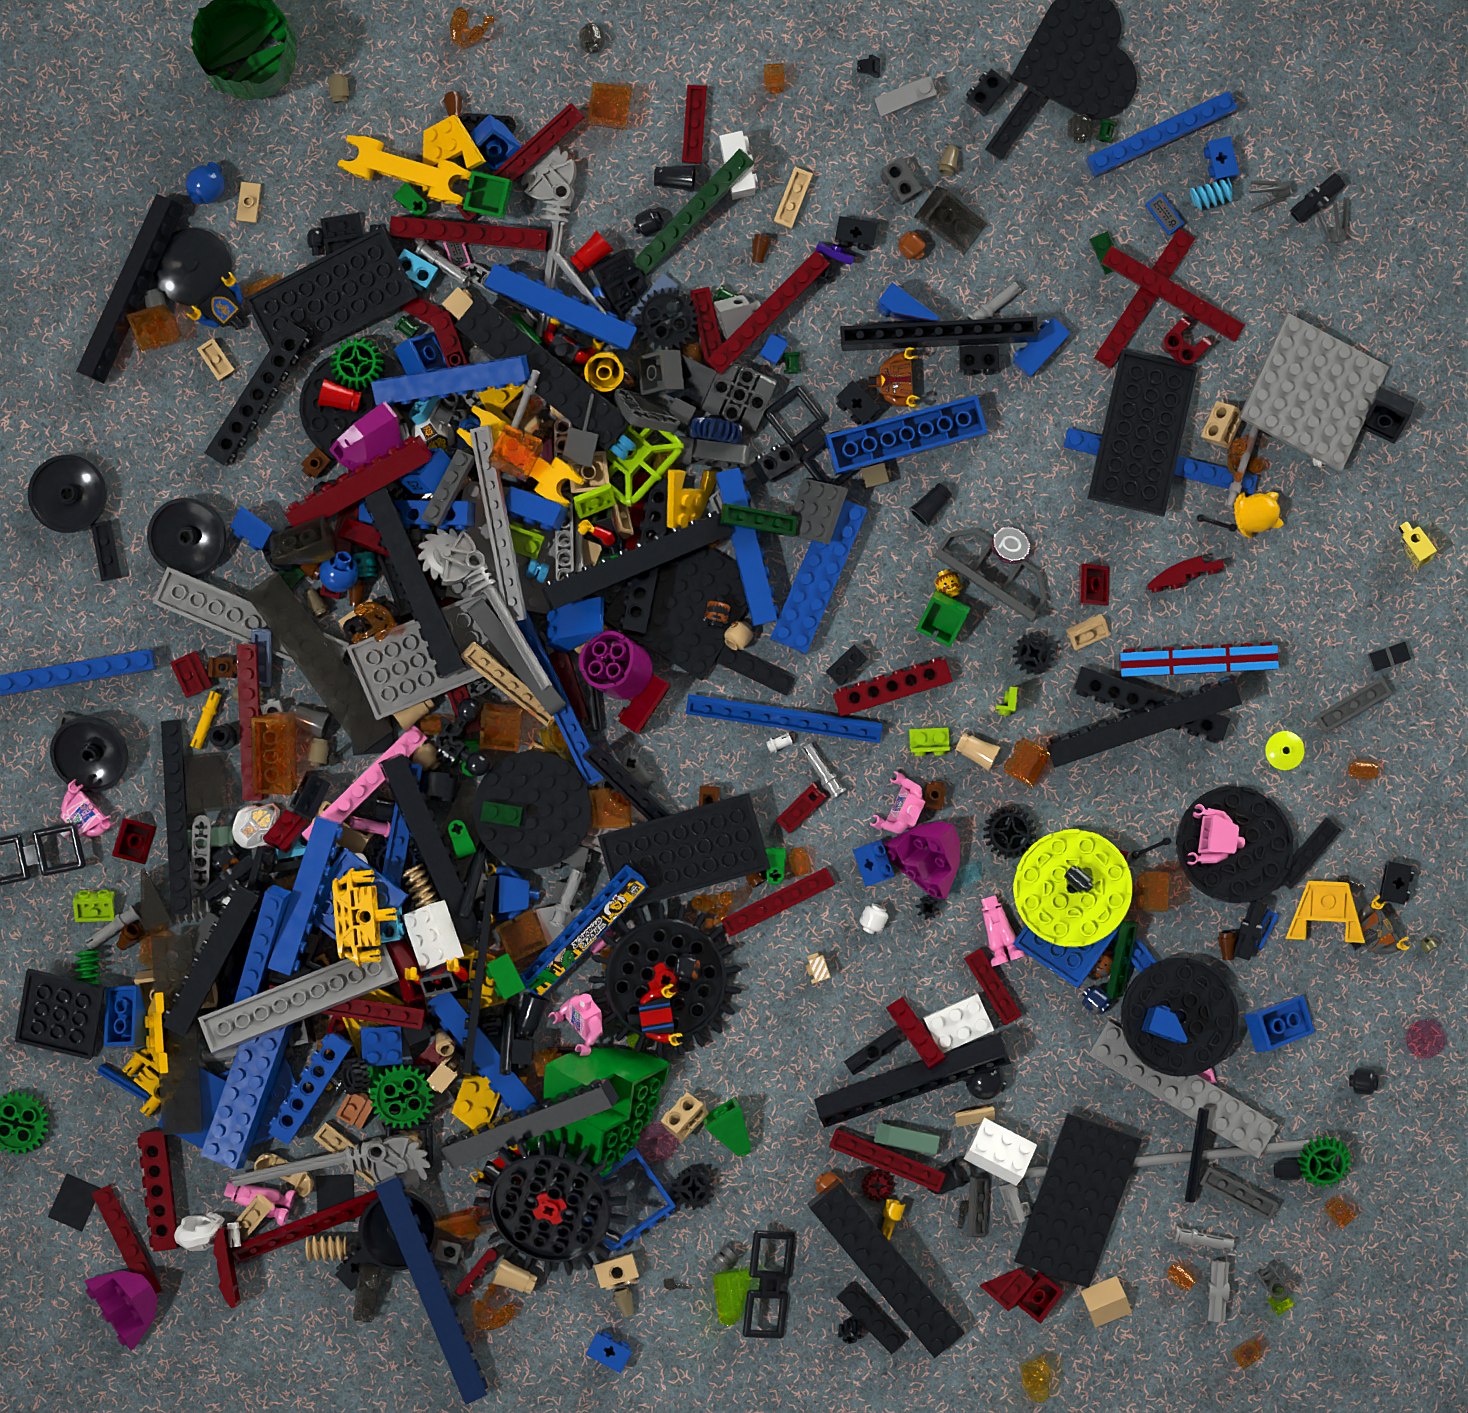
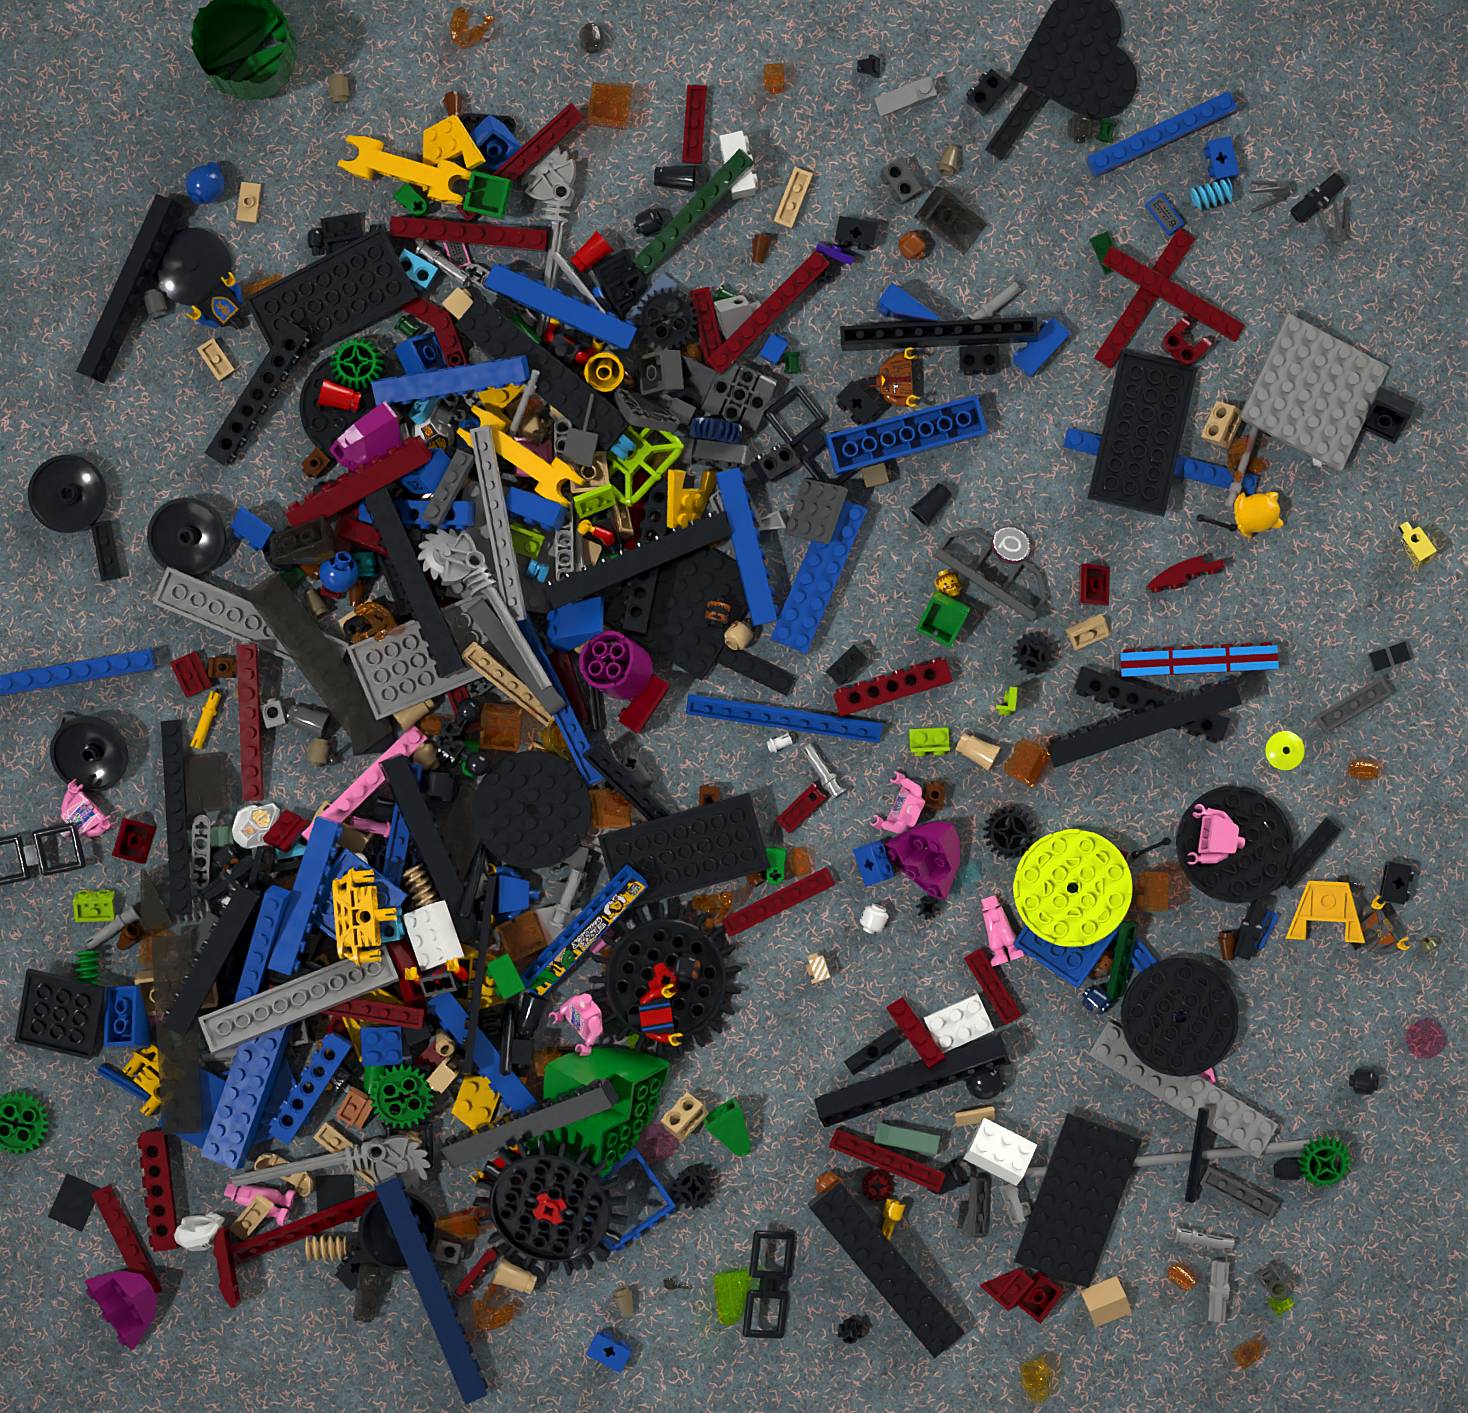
clear orange slope [126,304,182,352] -> none
yellow wing [145,992,168,1073] -> none
black plant [209,724,237,751] -> none
white pin [225,1222,241,1247] -> none
sand blue tile [251,628,272,687] -> none
clear orange slope [251,712,297,795] -> none
black slope [290,771,331,819] -> none
black tyre [339,1057,371,1095] -> none
green piece [448,820,476,859] -> none
dark green plate [480,801,523,827] -> none
clear orange piece [488,424,543,482] -> none
tan brick [594,1252,639,1290] -> none
flat silver wheel [712,1244,739,1272] -> none
dark green plate [721,503,797,537] -> none
black plate [836,1283,906,1355] -> none
black brick [1064,865,1094,894] -> none
blue slope [1141,1005,1188,1043] -> none
blue slope [1244,995,1315,1052] -> none
clear orange brick [1323,1197,1356,1229] -> none

